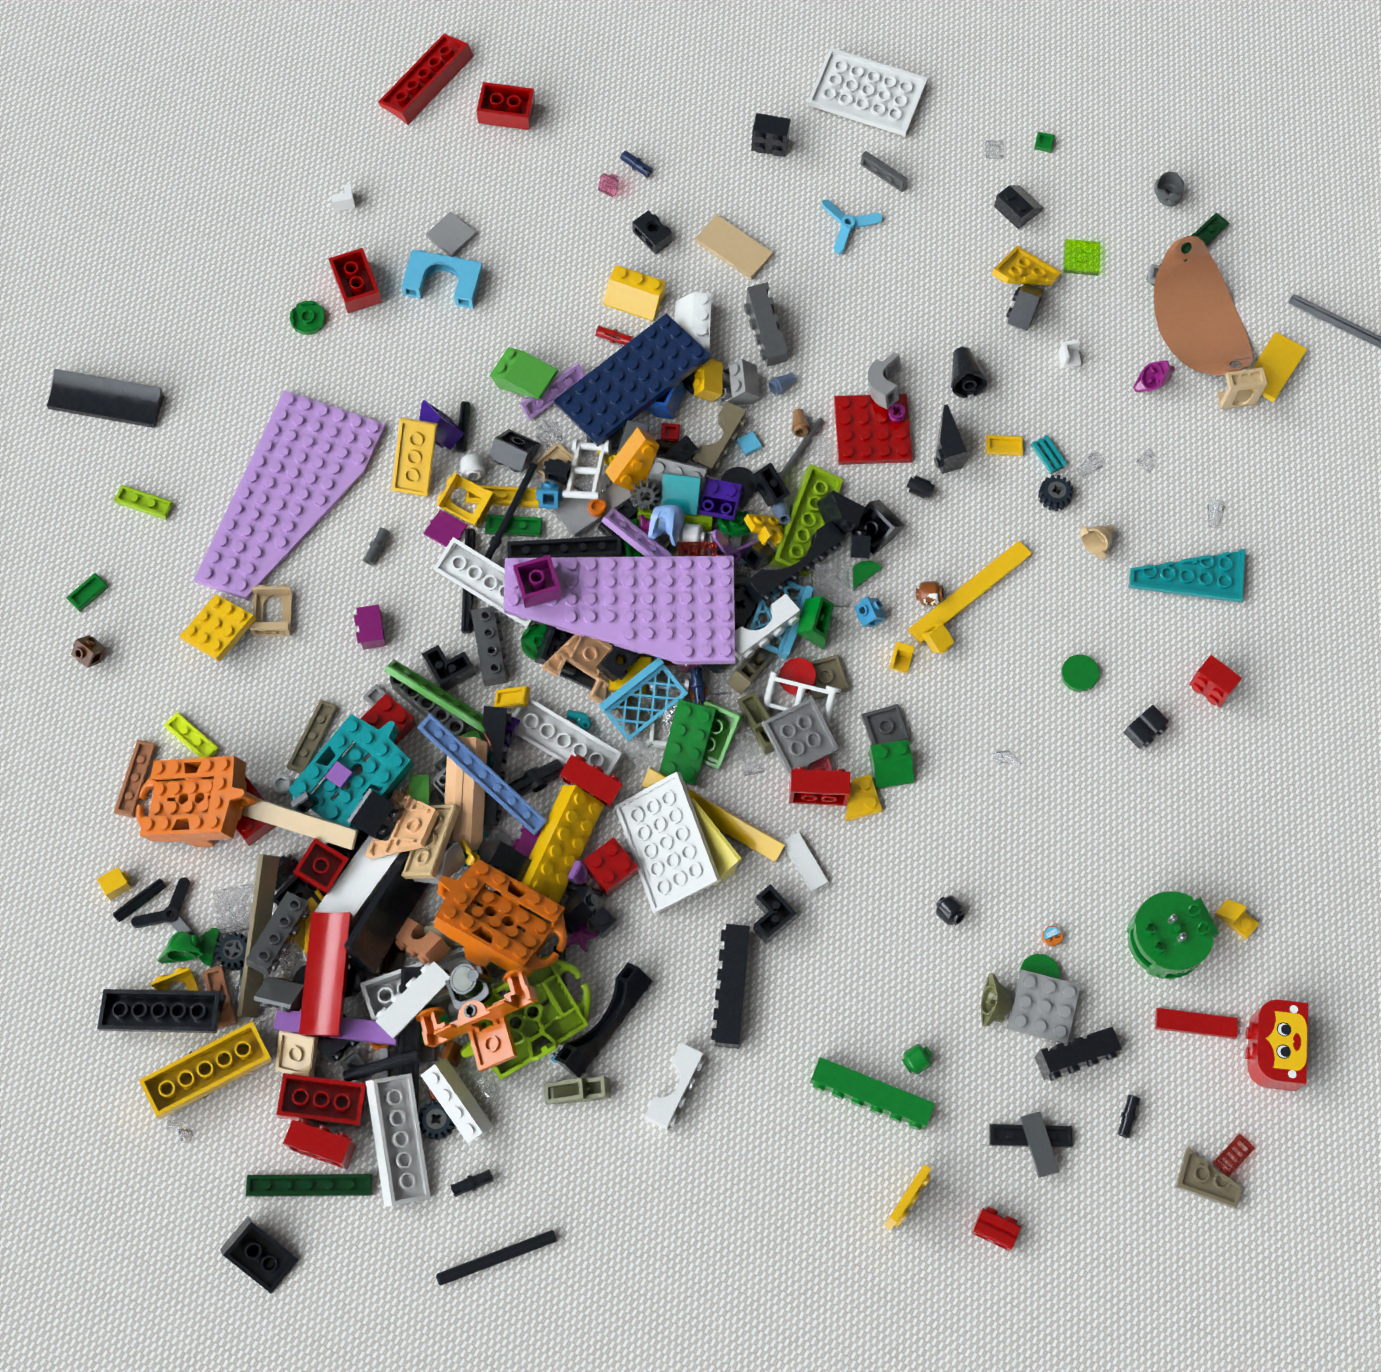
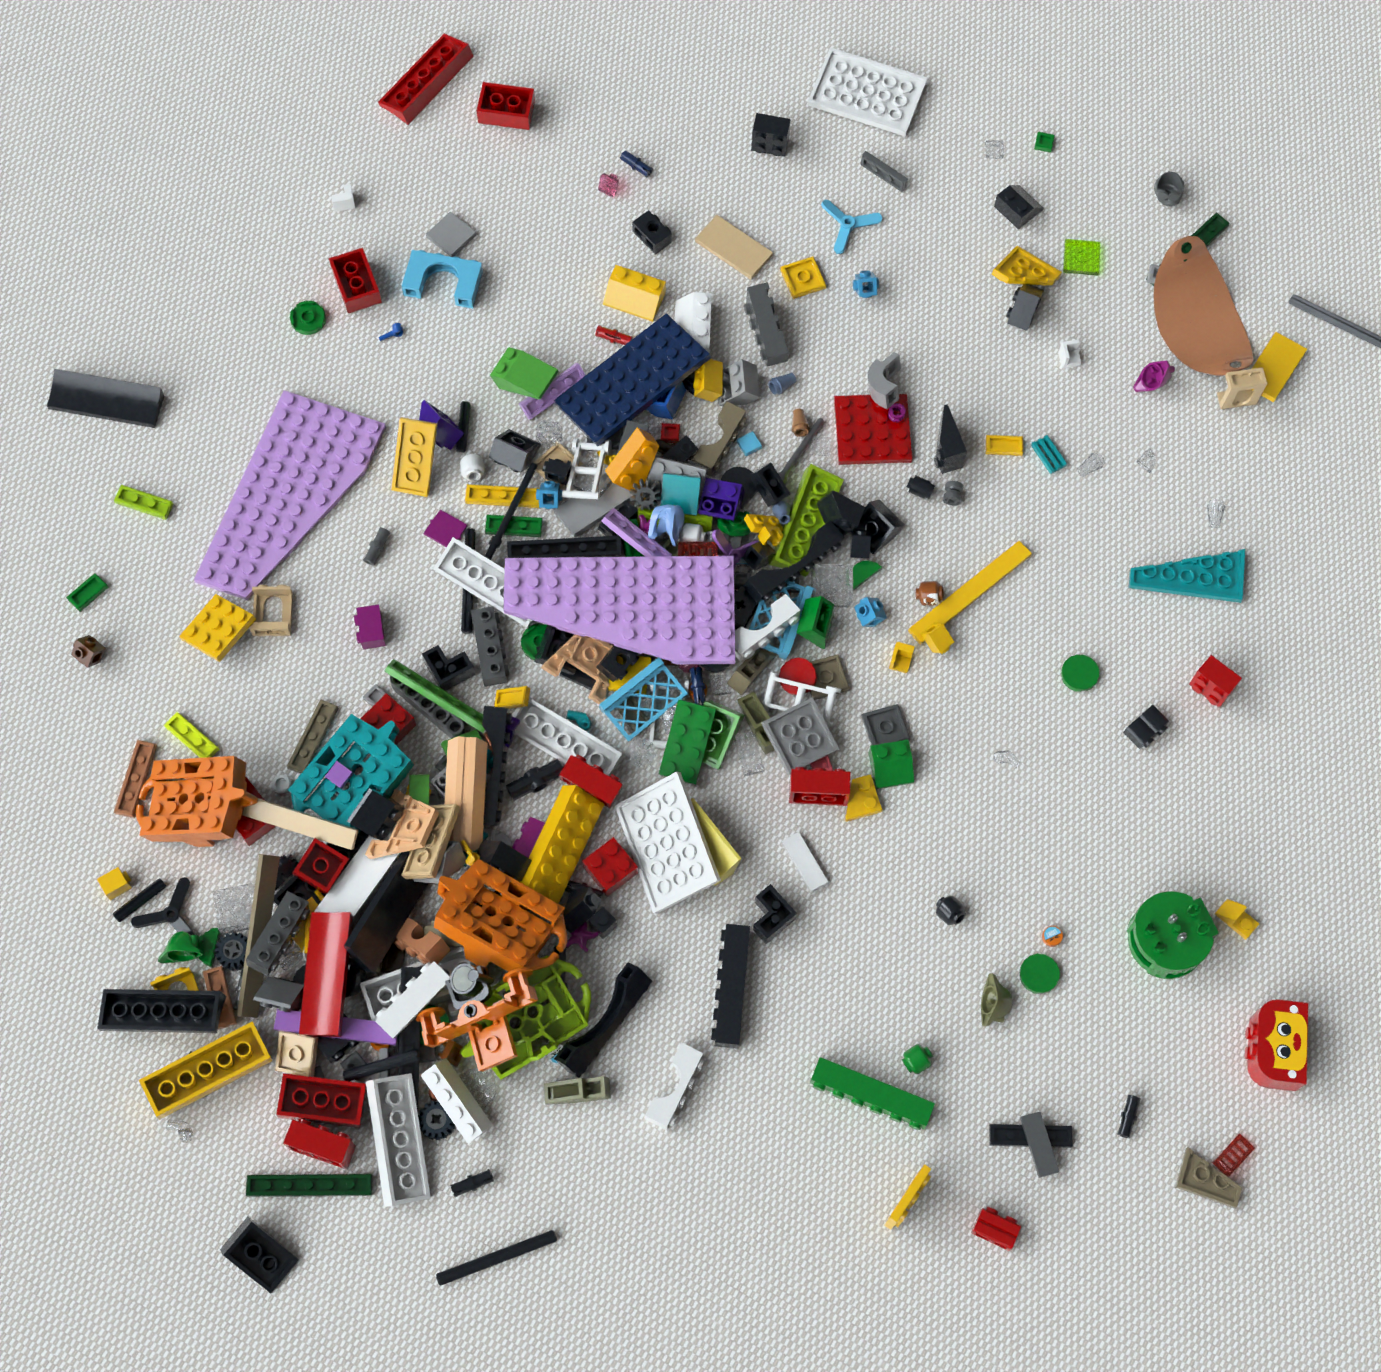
black tile [290,791,319,813] -> none
medium blue tile [417,713,547,835] -> none
yellow panel [437,472,497,528] -> none
magenta brick [513,555,562,608] -> none
medium lavender tile [567,860,588,885] -> none
orange tile [588,499,607,518] -> none
yellow tile [641,767,786,862] -> none
black cone [951,347,987,398] -> none
light grey plate [1007,970,1081,1044] -> none
black wedge [1034,1027,1122,1081] -> none
black wheel [1038,475,1074,511] -> none
tan hat [1080,524,1115,559] -> none
red tile [1155,1008,1238,1039] -> none
none -> blue hand [379,323,403,341]
none -> yellow tile [780,256,826,299]
none -> dark azure brick [853,270,879,298]
none -> dark grey wheel [943,481,964,506]

